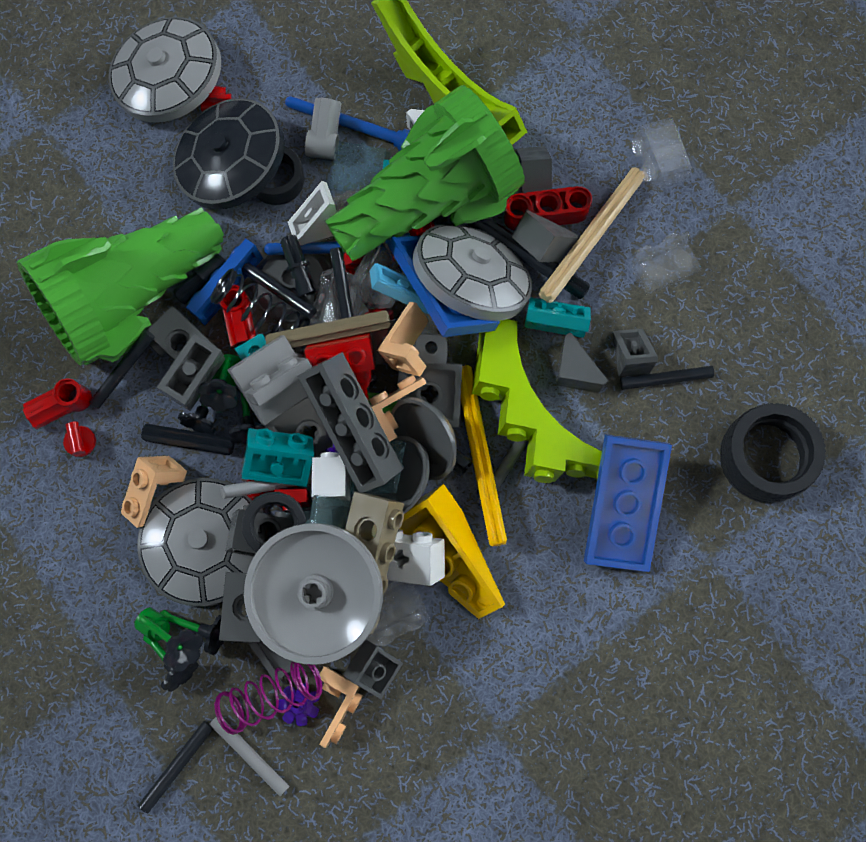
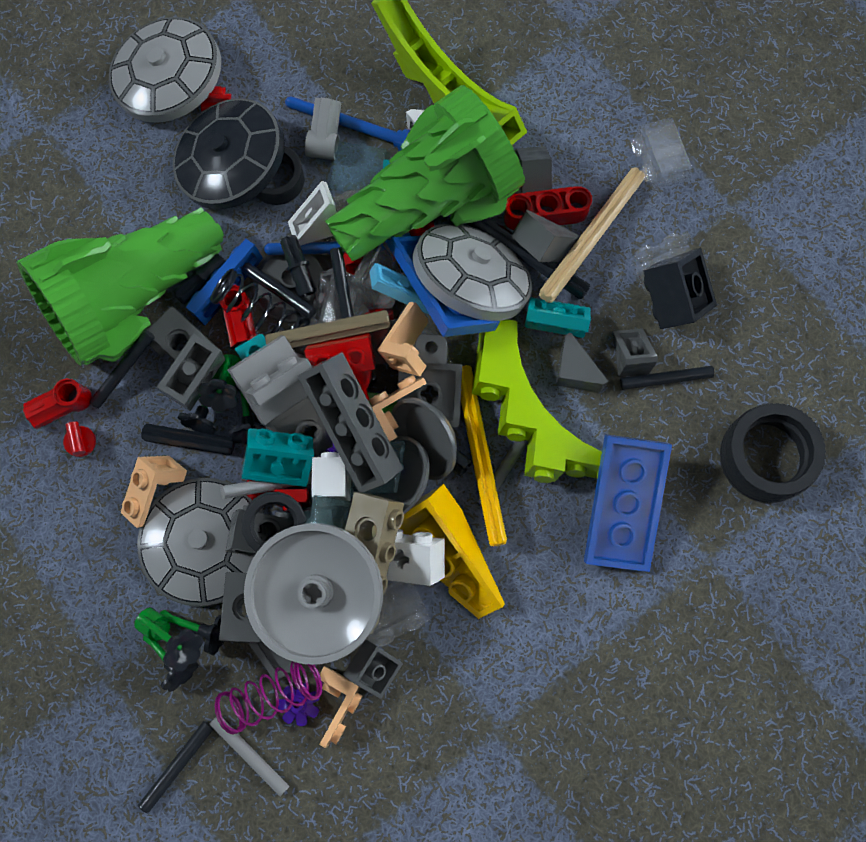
none -> black slope [643,247,717,329]

